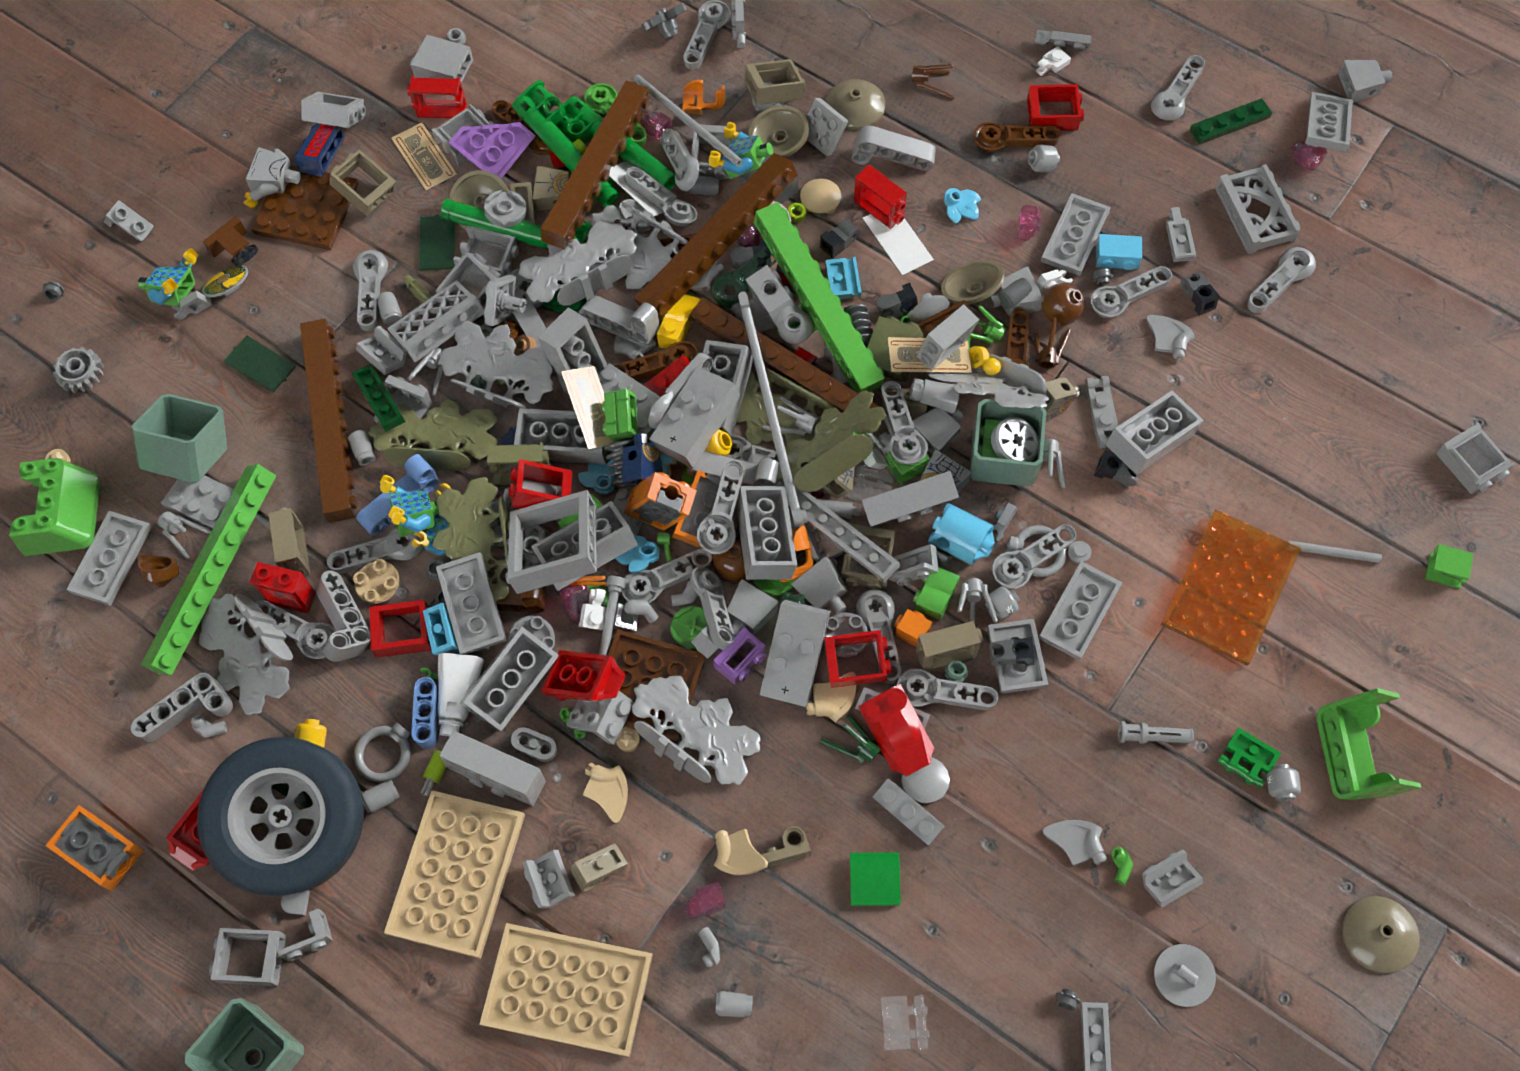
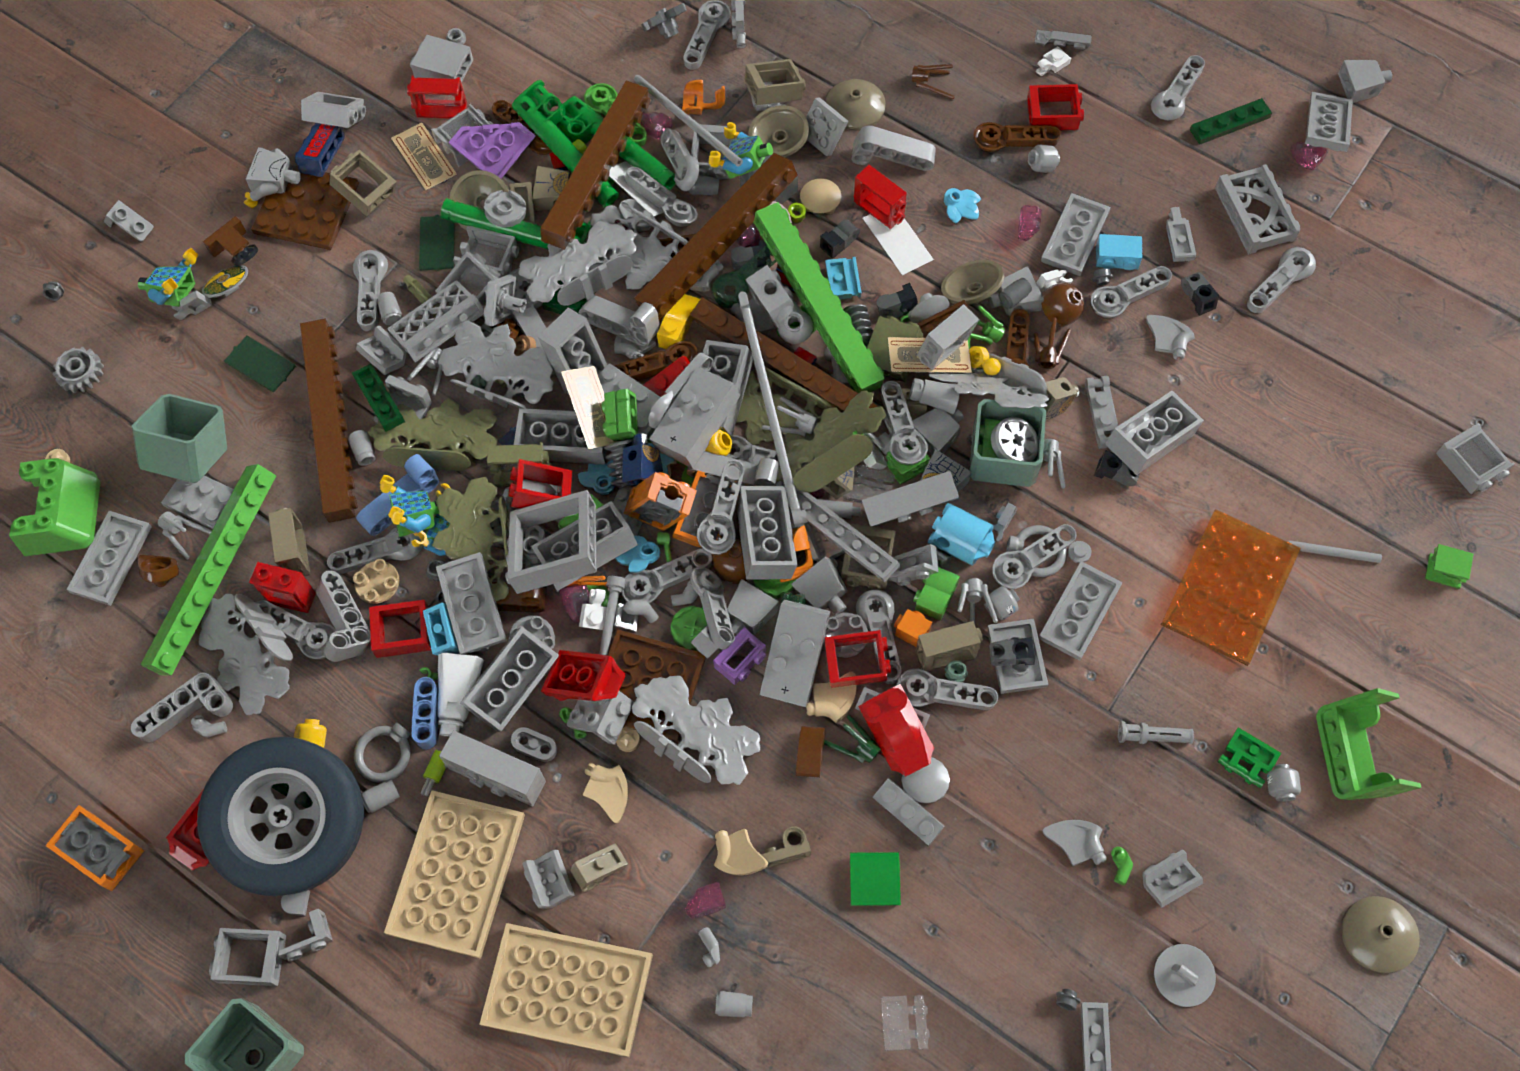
none -> reddish brown slope [796,726,825,778]

